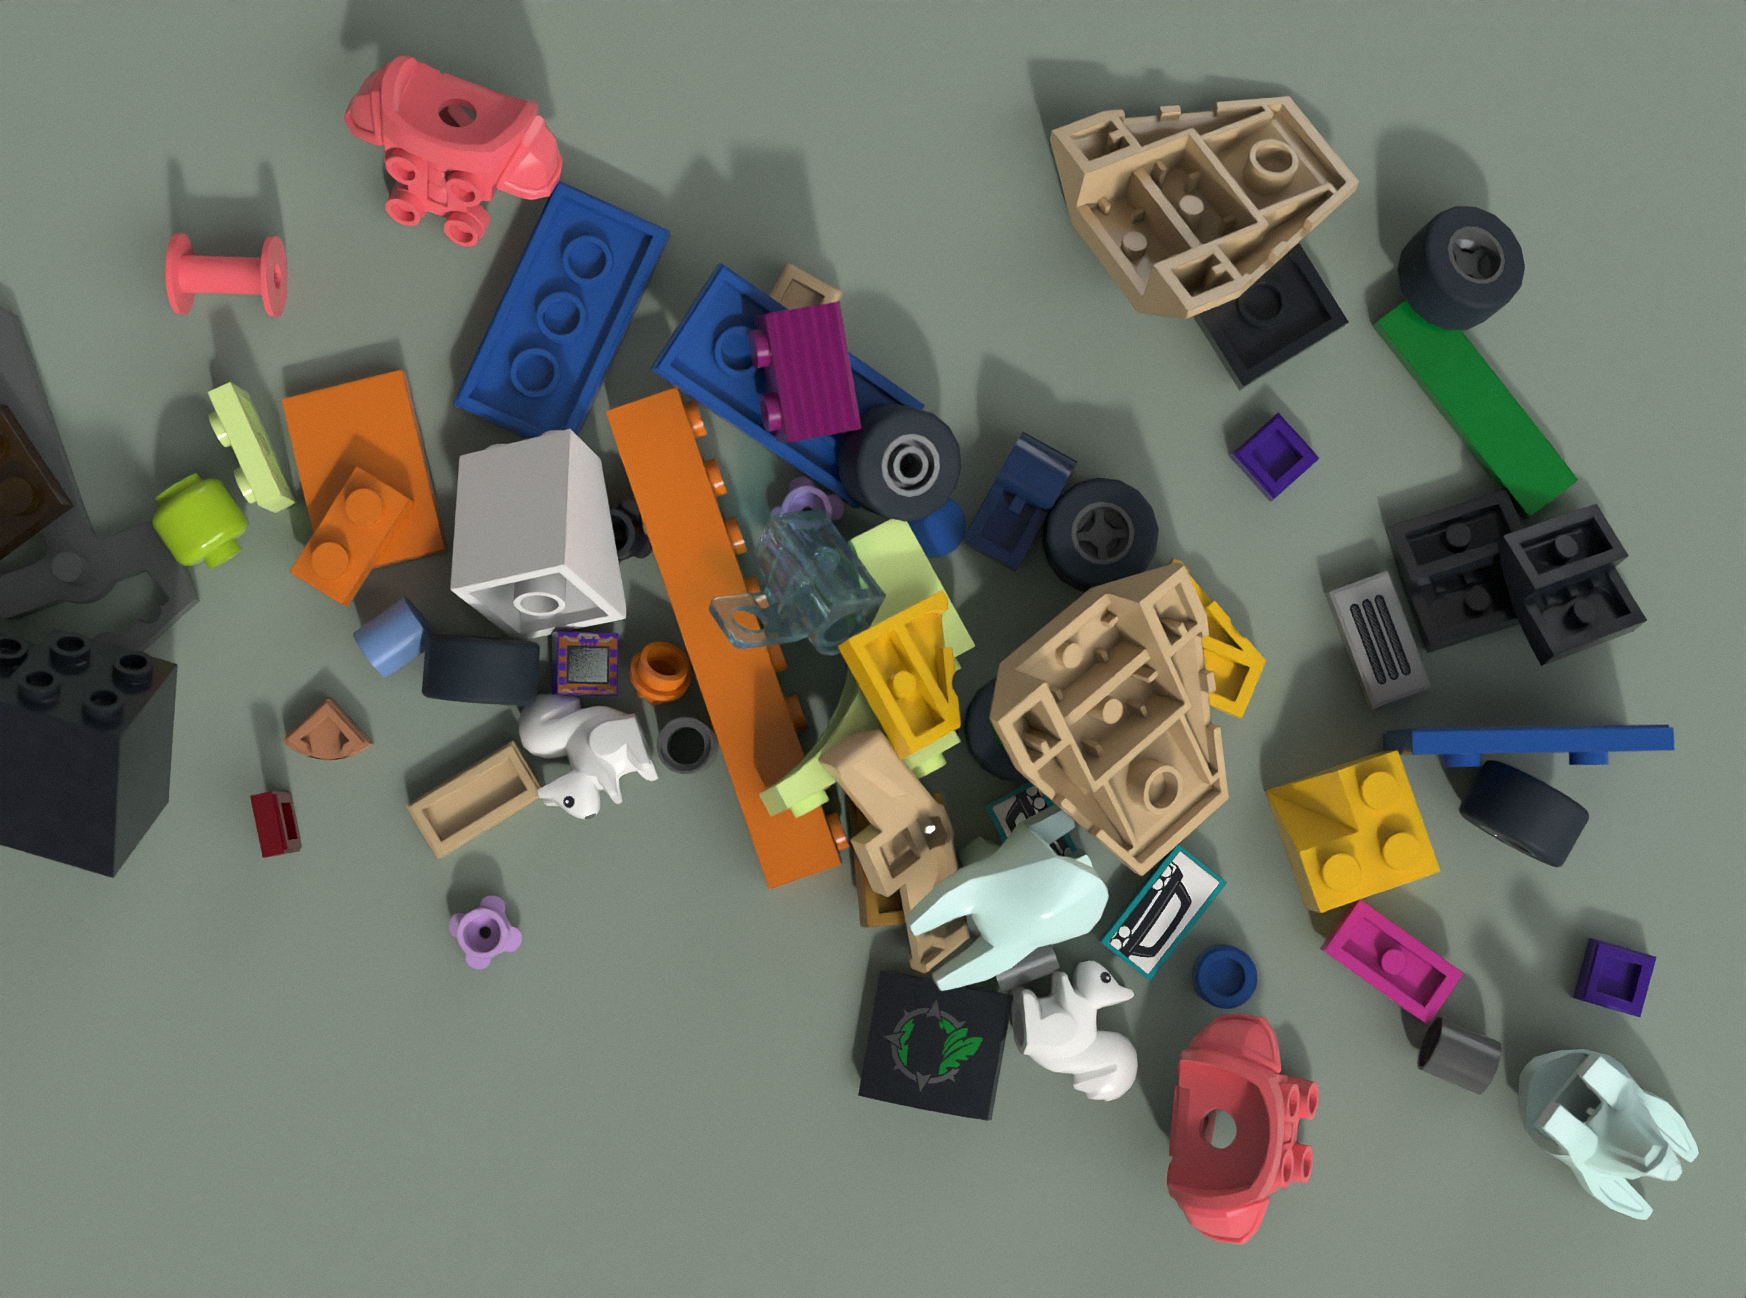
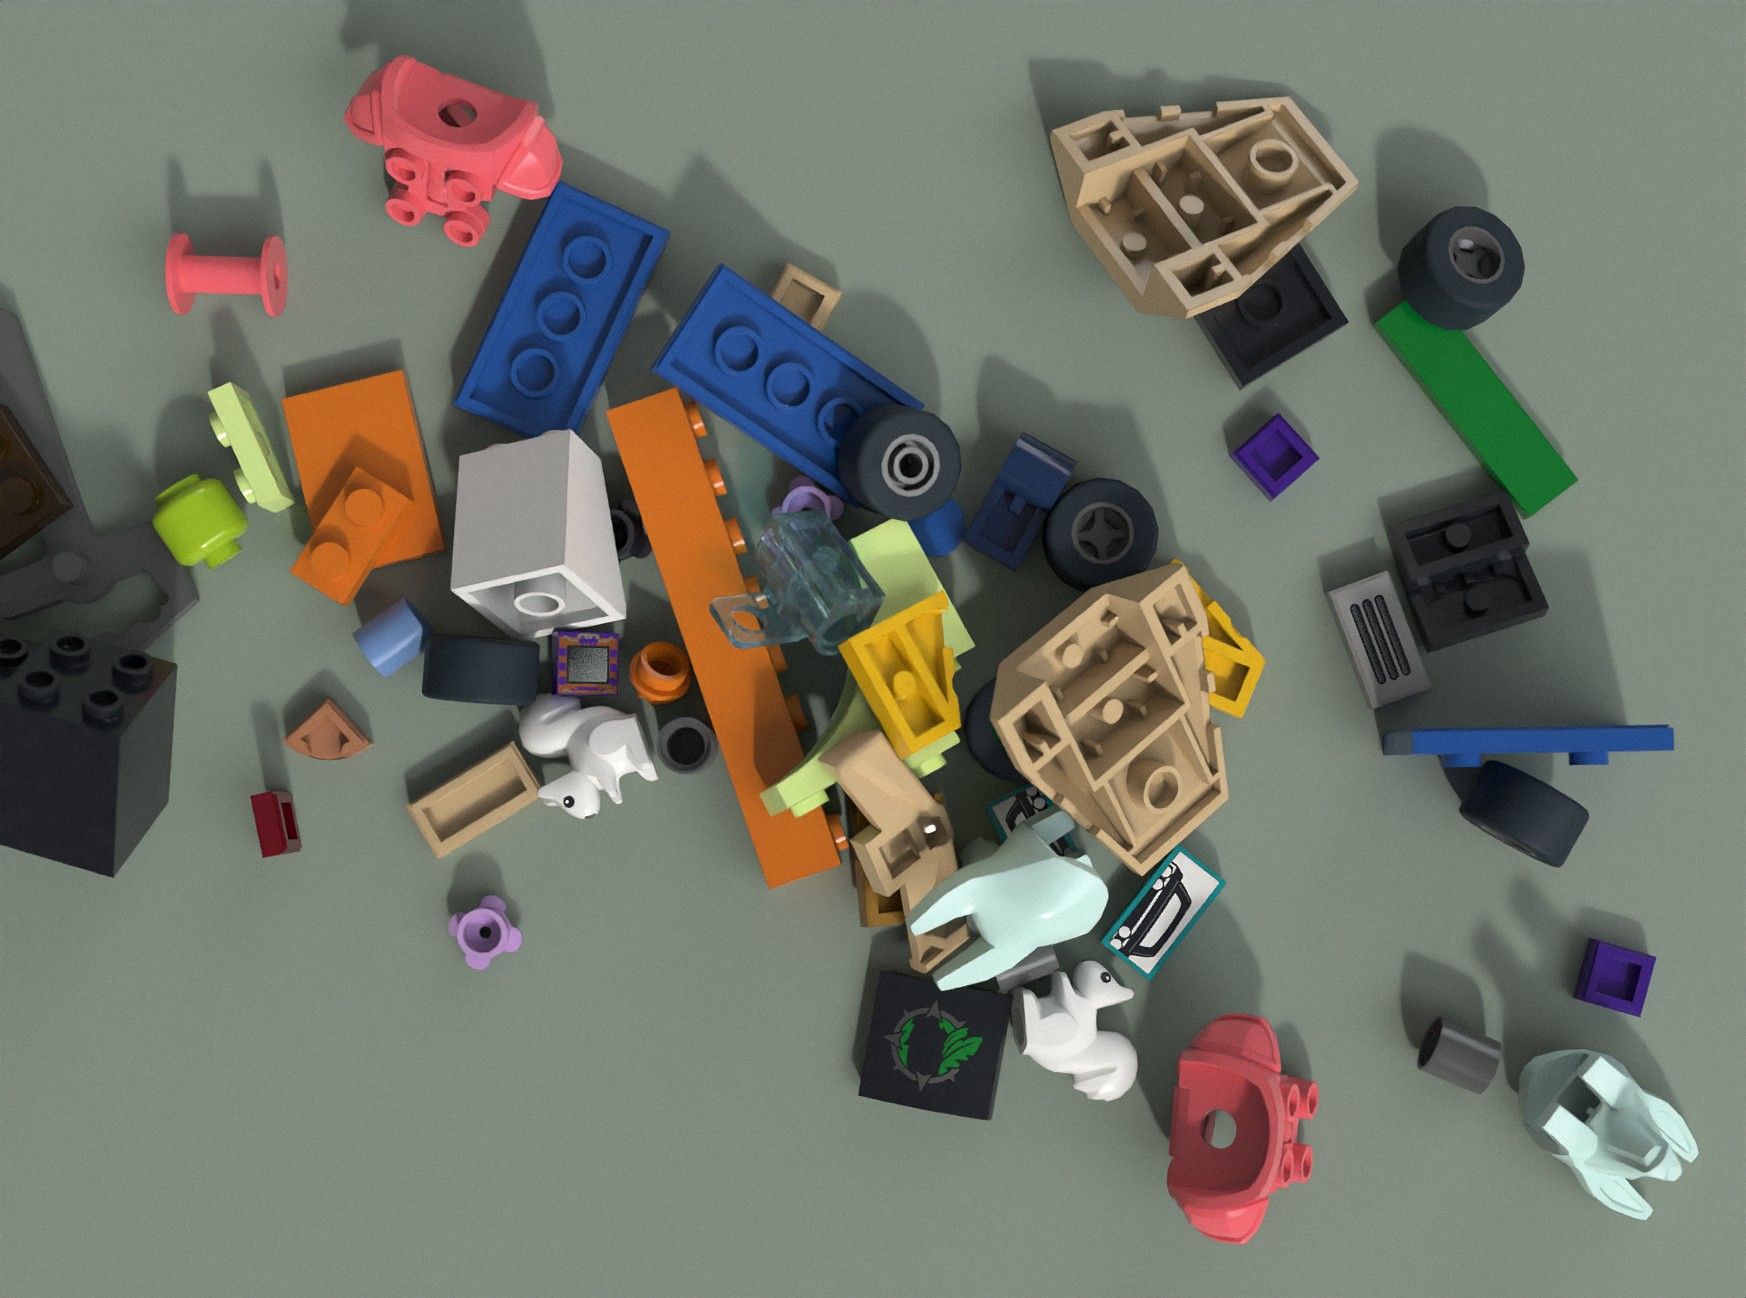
magenta brick [748,301,862,442] -> none
blue tile [1192,944,1257,1009] -> none
yellow slope [1264,750,1441,913] -> none
dark pink plate [1320,899,1464,1025] -> none
black slope [1497,504,1647,666] -> none

